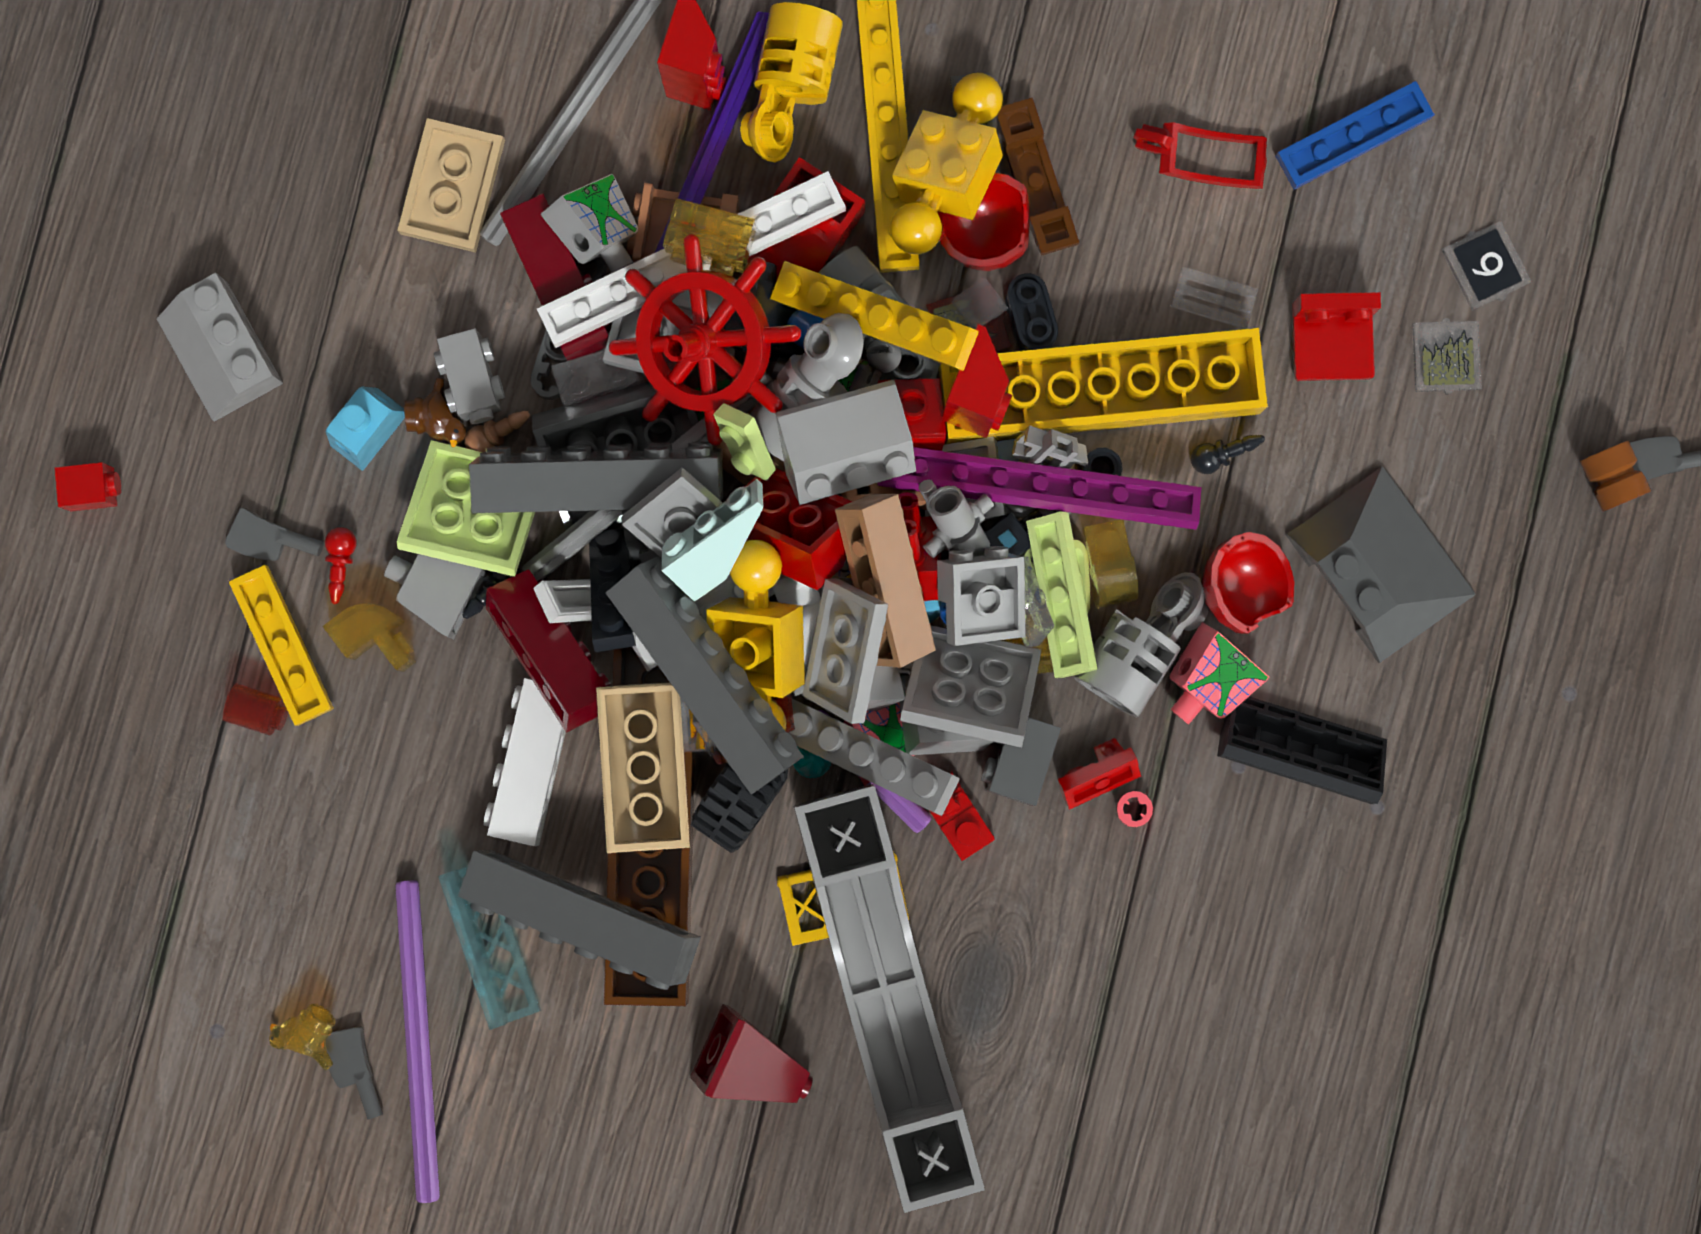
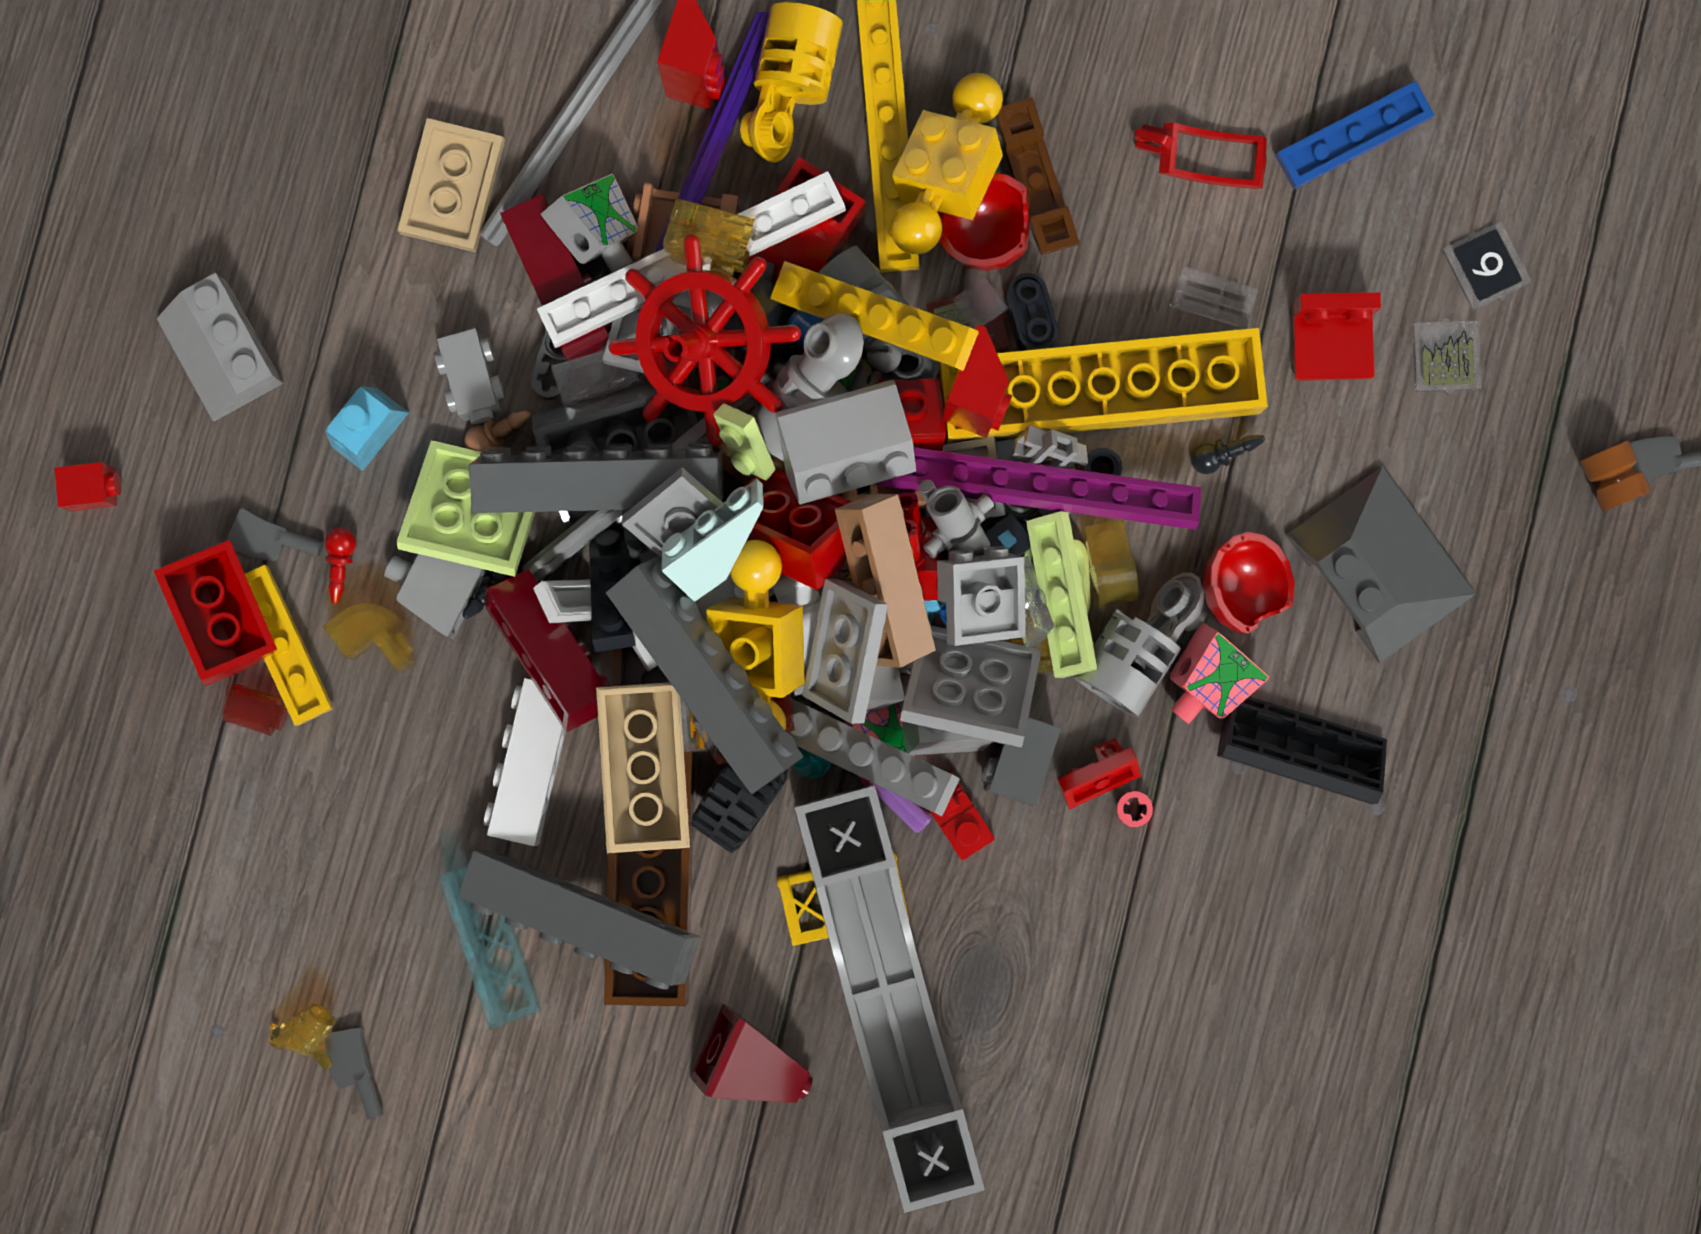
medium lavender axle [396,880,440,1203] -> none
reddish brown animal [404,378,466,448] -> none
none -> red slope [153,540,278,687]

